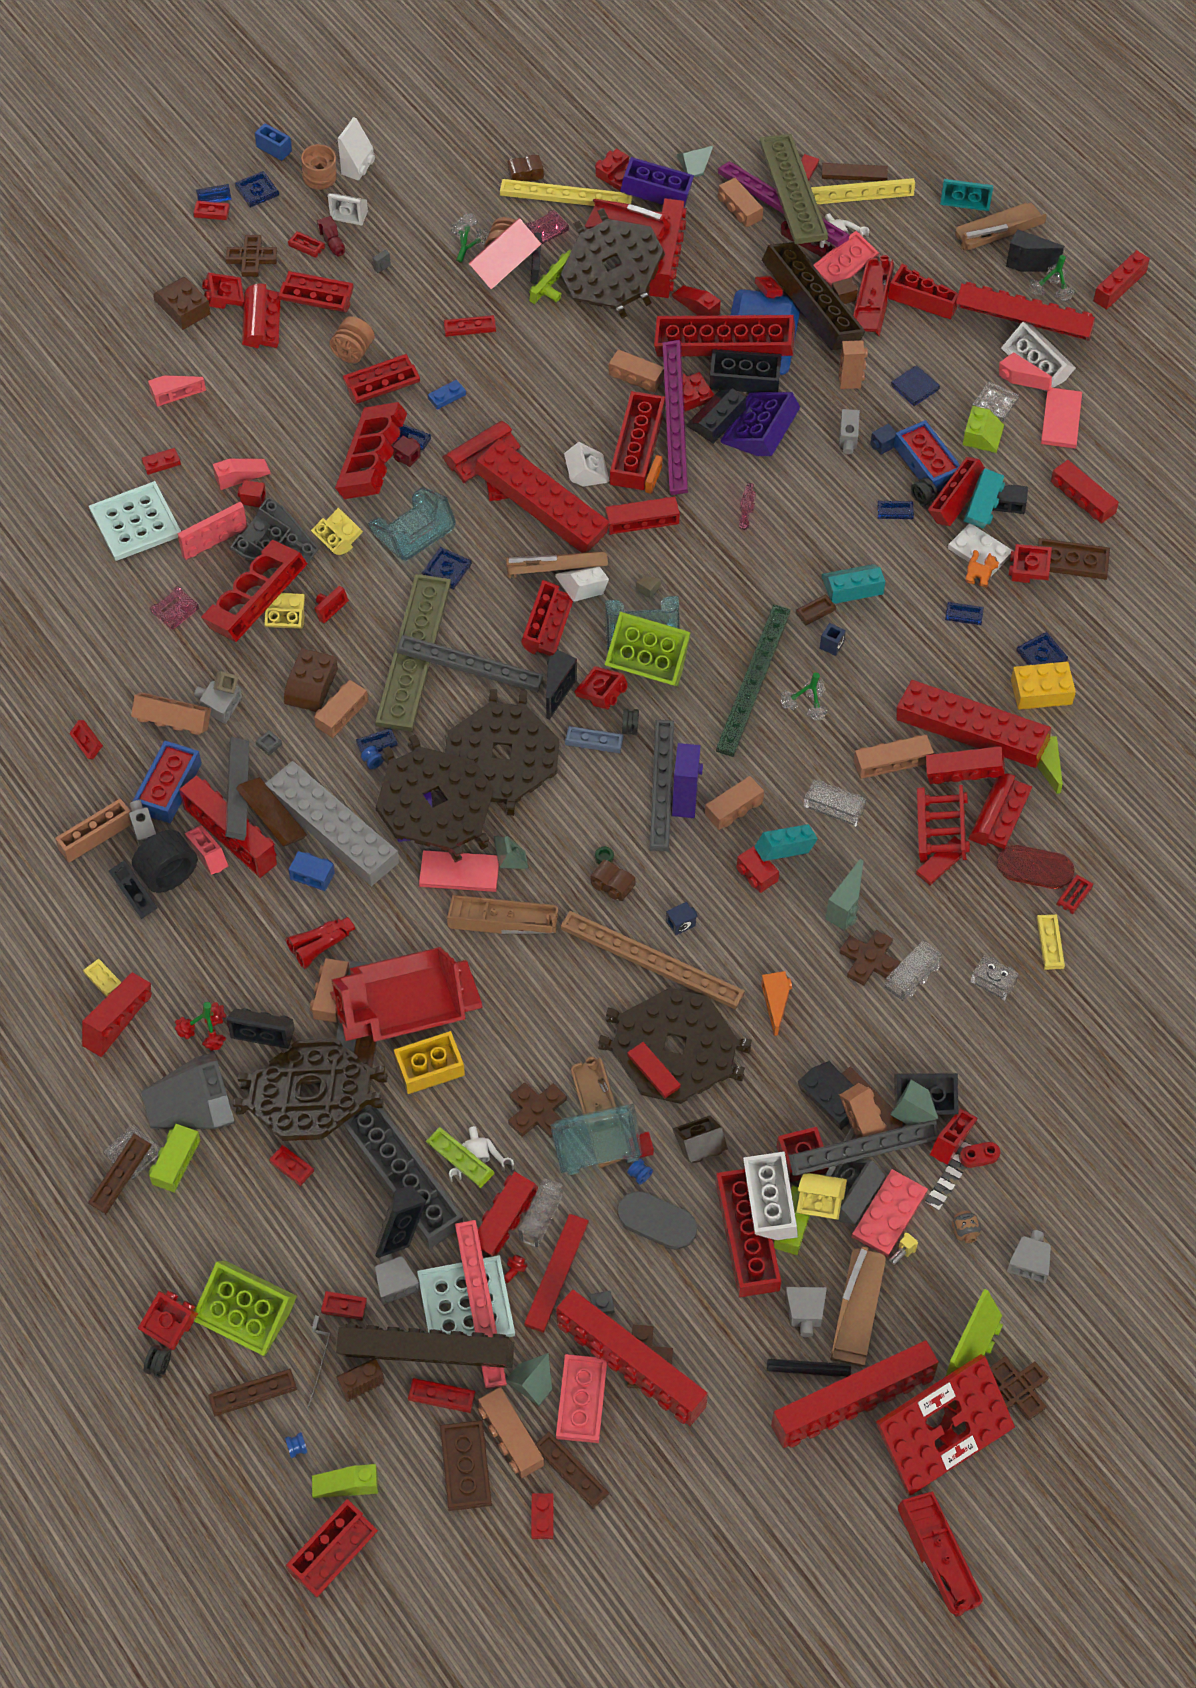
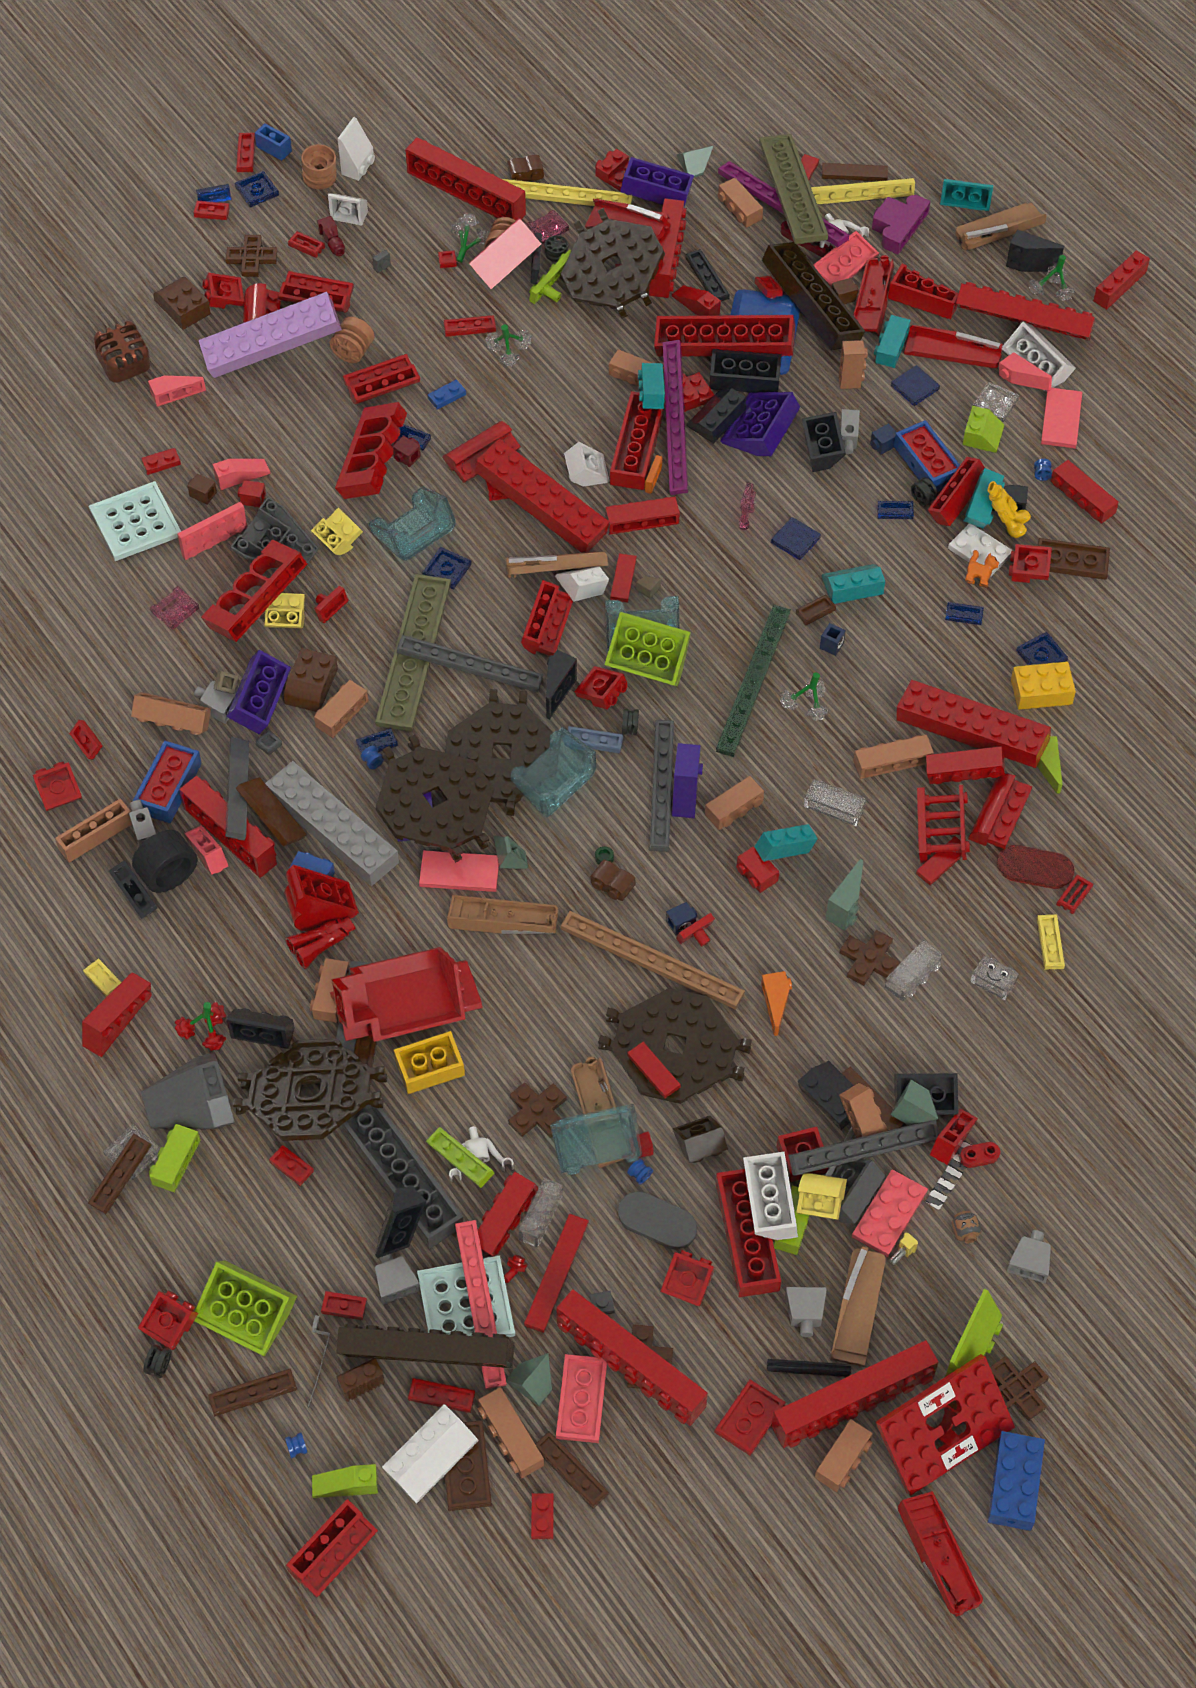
none -> red plate [32,762,82,811]
none -> copper piece [94,321,150,383]
none -> reddish brown brick [187,473,217,505]
none -> lavender brick [199,292,342,378]
none -> dark purple brick [226,650,291,734]
none -> red tile [236,133,255,172]
none -> red brick [284,865,359,931]
none -> white slope [382,1404,479,1504]
none -> red brick [405,137,526,220]
none -> red tile [438,250,457,268]
none -> clear plant [485,324,532,366]
none -> clear light blue windscreen [511,727,596,817]
none -> pearl dark grey wheel [545,235,568,262]
none -> red tile [610,553,637,603]
none -> teal brick [638,363,665,409]
none -> red plate [660,1250,716,1307]
none -> red tile [676,913,715,947]
none -> black tile [685,249,730,302]
none -> red tile [714,1379,786,1456]
none -> clear blue tile [771,517,821,560]
none -> black slope [802,412,846,472]
none -> nougat brick [815,1419,873,1492]
none -> magenta brick [872,195,931,255]
none -> teal brick [874,315,911,368]
none -> red piece [904,325,1003,368]
none -> yellow piece [987,481,1031,538]
none -> blue brick [987,1431,1045,1531]
none -> blue wheel [1034,459,1052,481]

